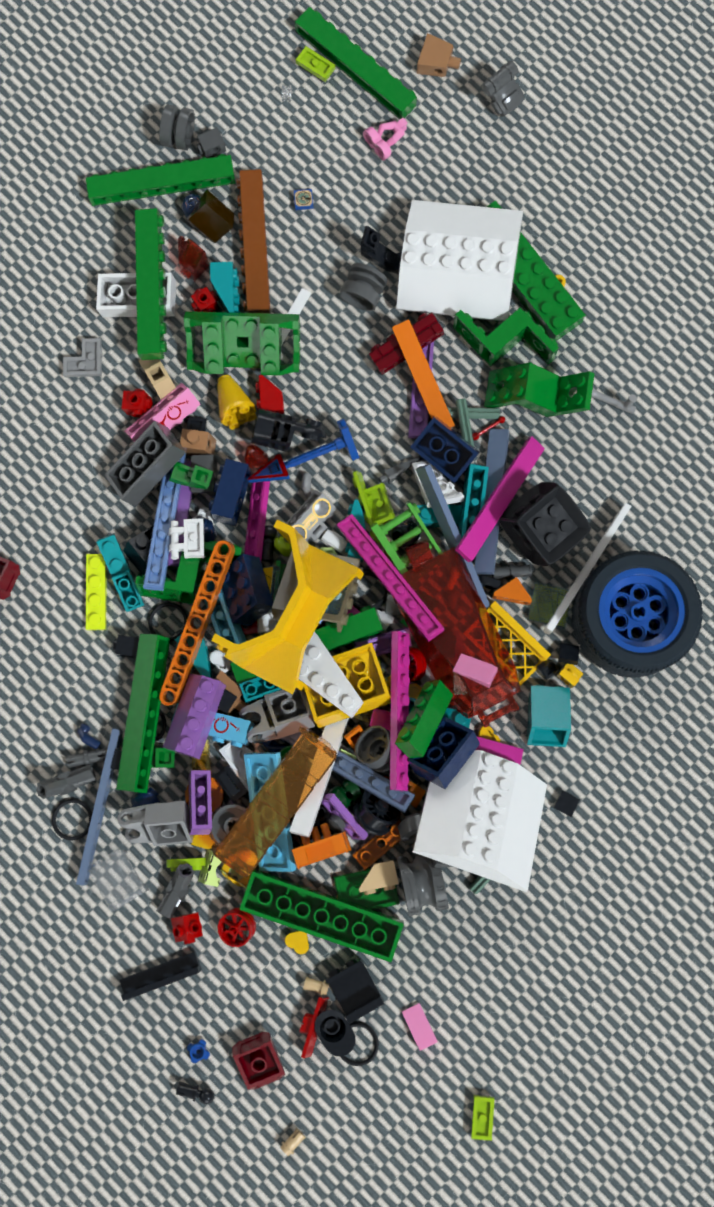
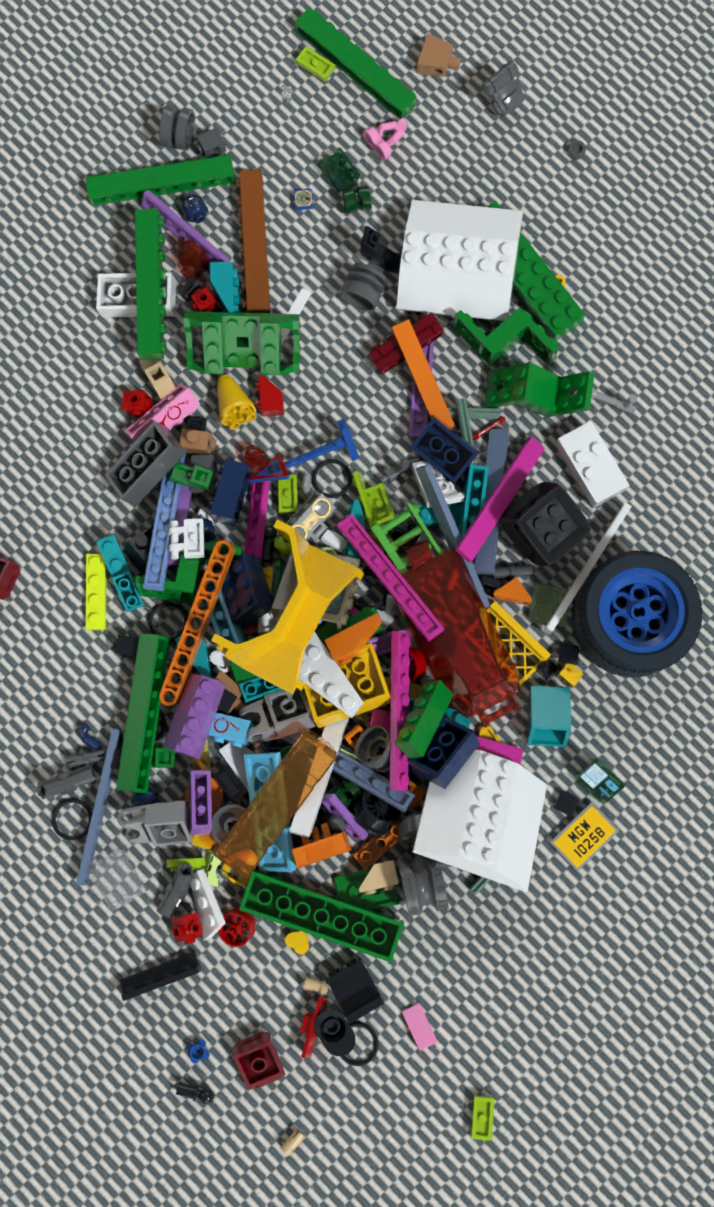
light grey plate [63,338,102,377] -> none
dark brown slope [187,190,235,243] -> none
black cylinder [251,408,326,452] -> none
bright pink slope [453,653,498,688] -> none
none -> medium lavender tile [141,190,229,265]
none -> black bush [177,277,202,303]
none -> white wing [190,869,226,941]
none -> lime plate [278,475,298,514]
none -> black tyre [312,459,352,498]
none -> clear green bracket [317,147,360,193]
none -> orange slope [325,613,383,665]
none -> dark green wheel [342,185,372,214]
none -> yellow tile [549,802,619,872]
none -> white brick [555,421,630,508]
none -> dark grey tile [567,140,586,160]
none -> clear green slope [575,757,626,803]

